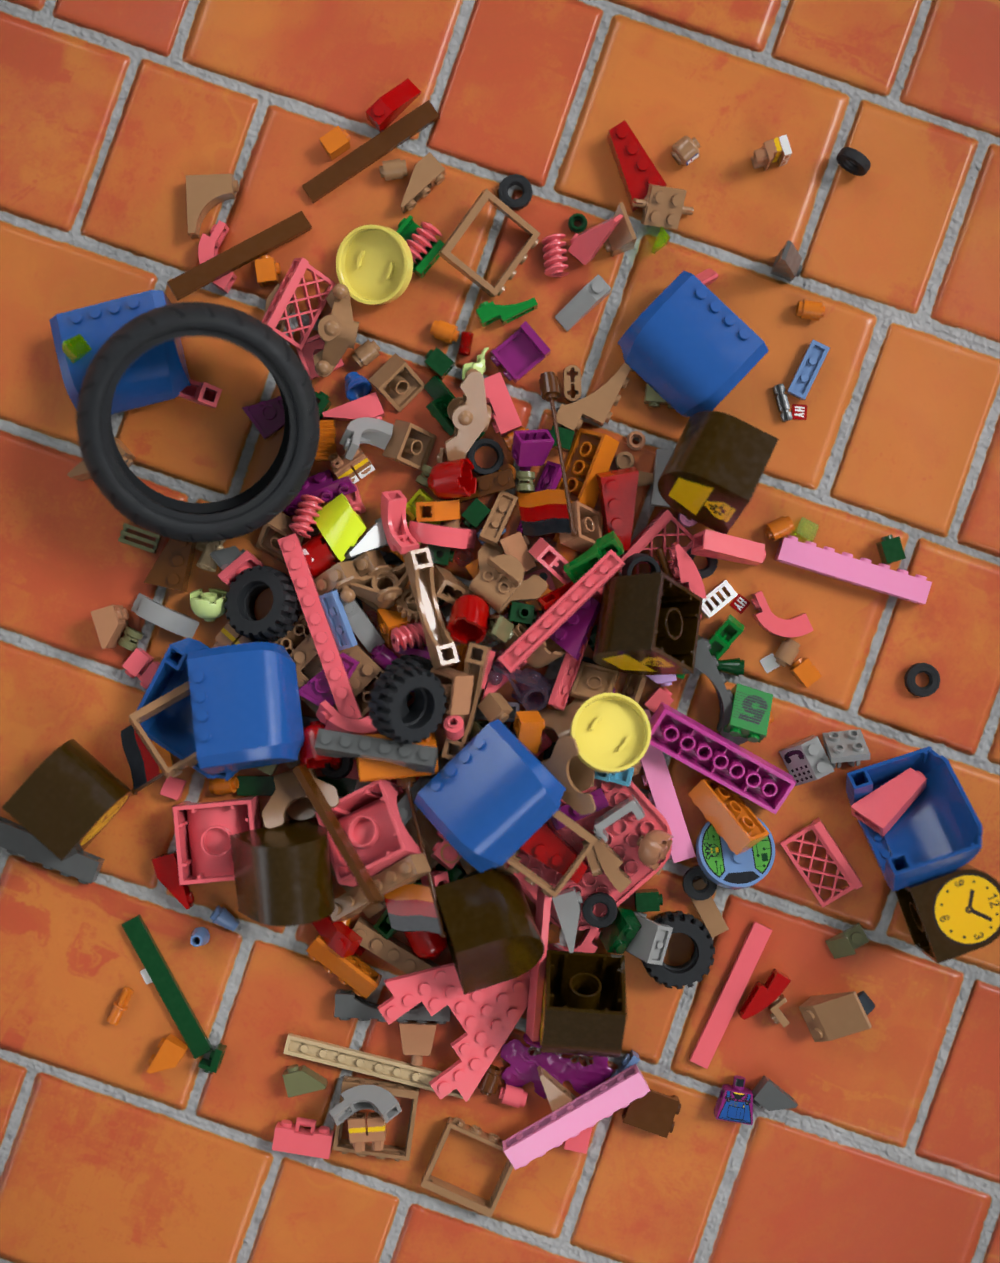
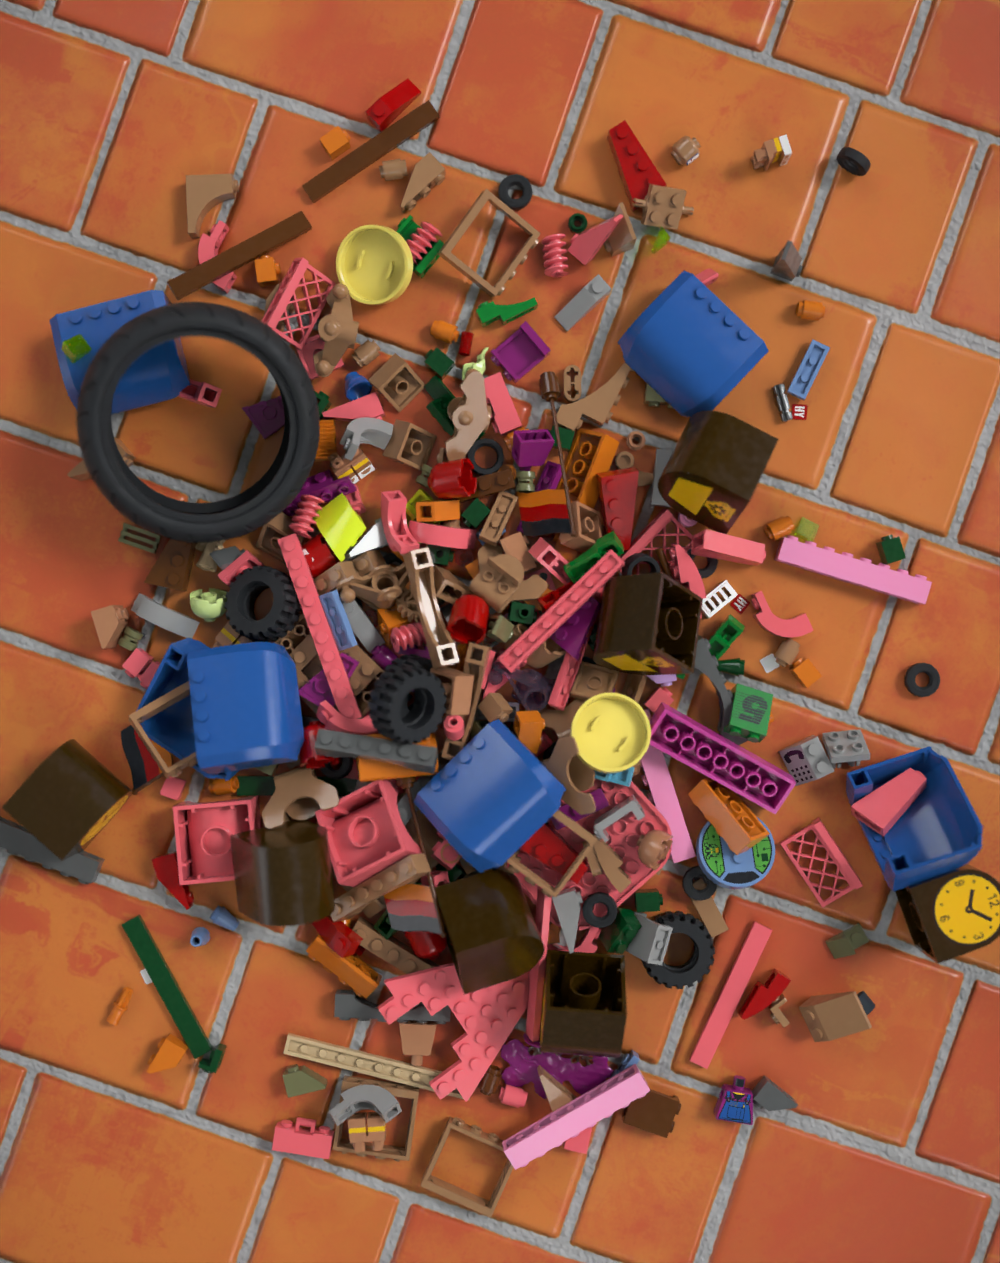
reddish brown tile [292,766,384,904] -> none

